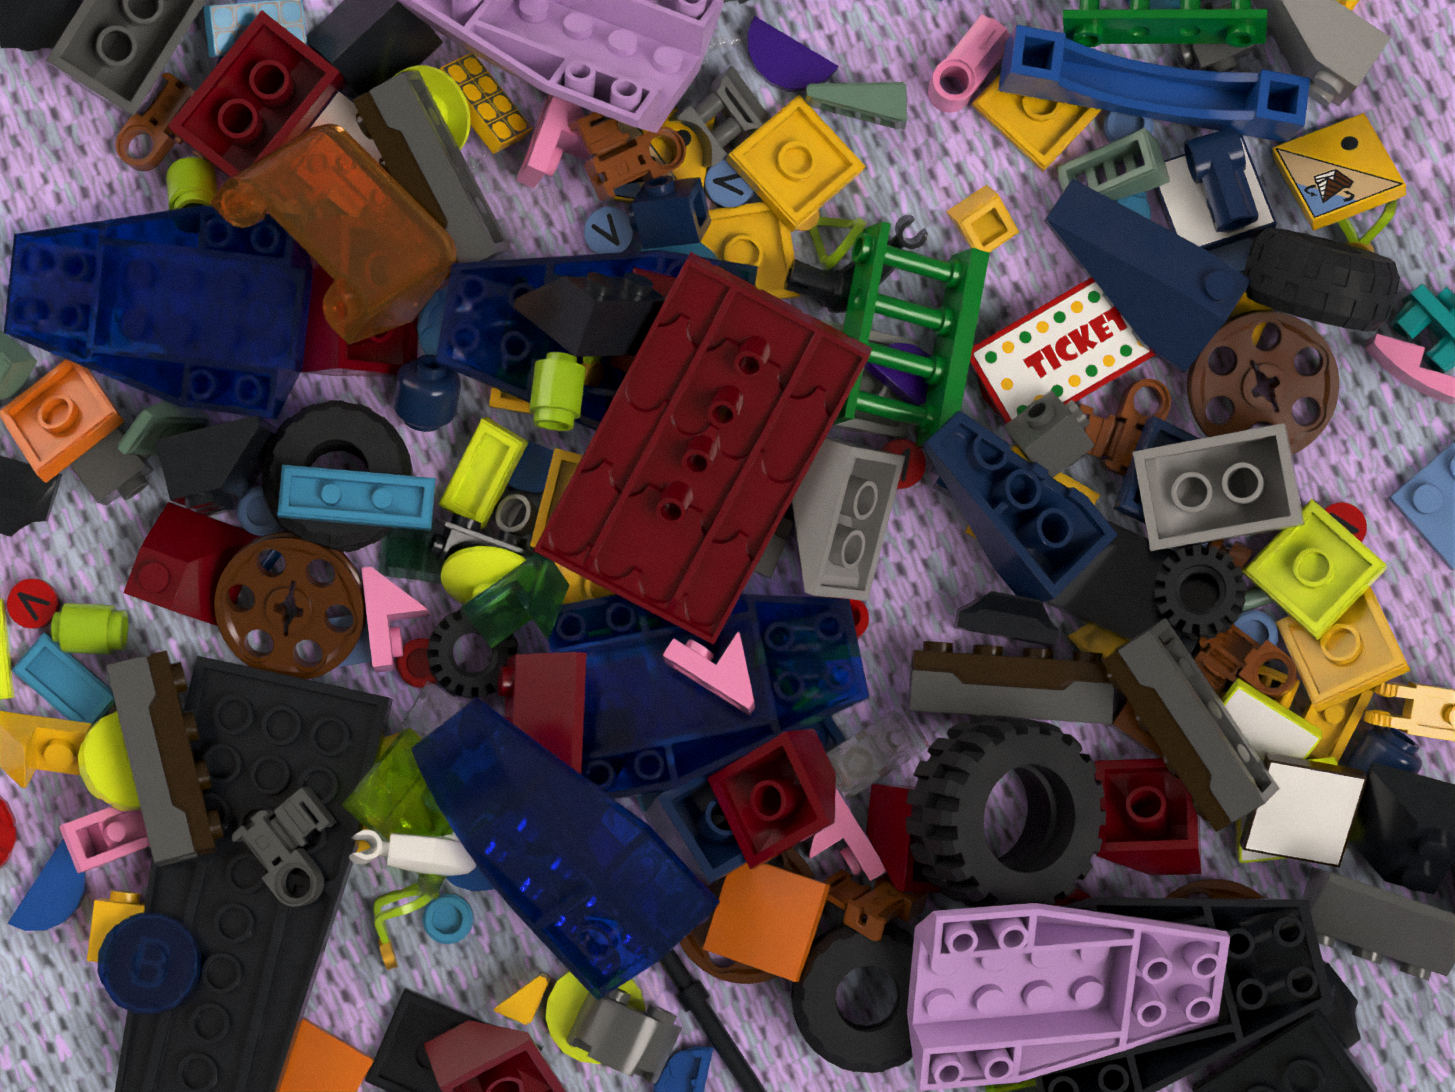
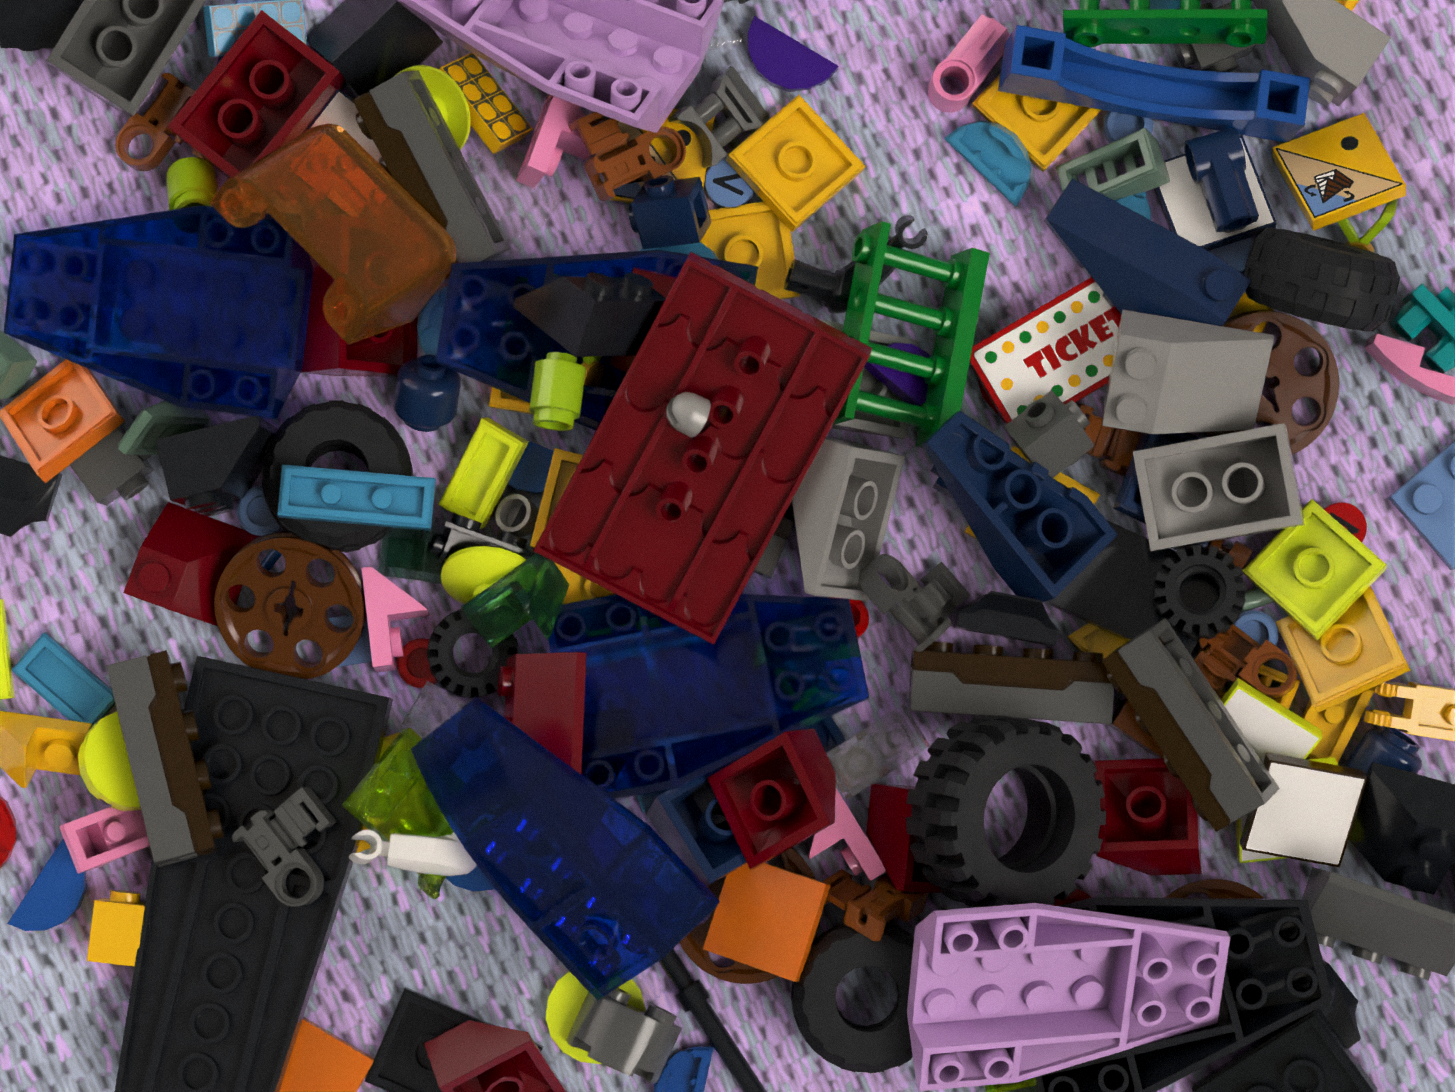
red tile [7,579,60,629] -> none
lime brick [51,603,129,655] -> none
clear blue tile [97,913,201,1014] -> none
lime piece [373,883,433,970] -> none
dark azure tile [423,893,474,944] -> none
yellow slope [493,972,551,1025] -> none
medium blue tile [584,207,634,258] -> none
bright pink slope [663,632,755,716] -> none
lime piece [796,210,867,270] -> none
sand green slope [805,82,907,130] -> none
red tile [881,439,926,490] -> none
yellow slope [946,185,1019,253] -> none
none -> light grey hinge [666,392,711,437]
none -> dark grey piece [859,554,971,652]
none -> dark azure tile [944,121,1032,206]
none -> light grey slope [1102,310,1274,434]

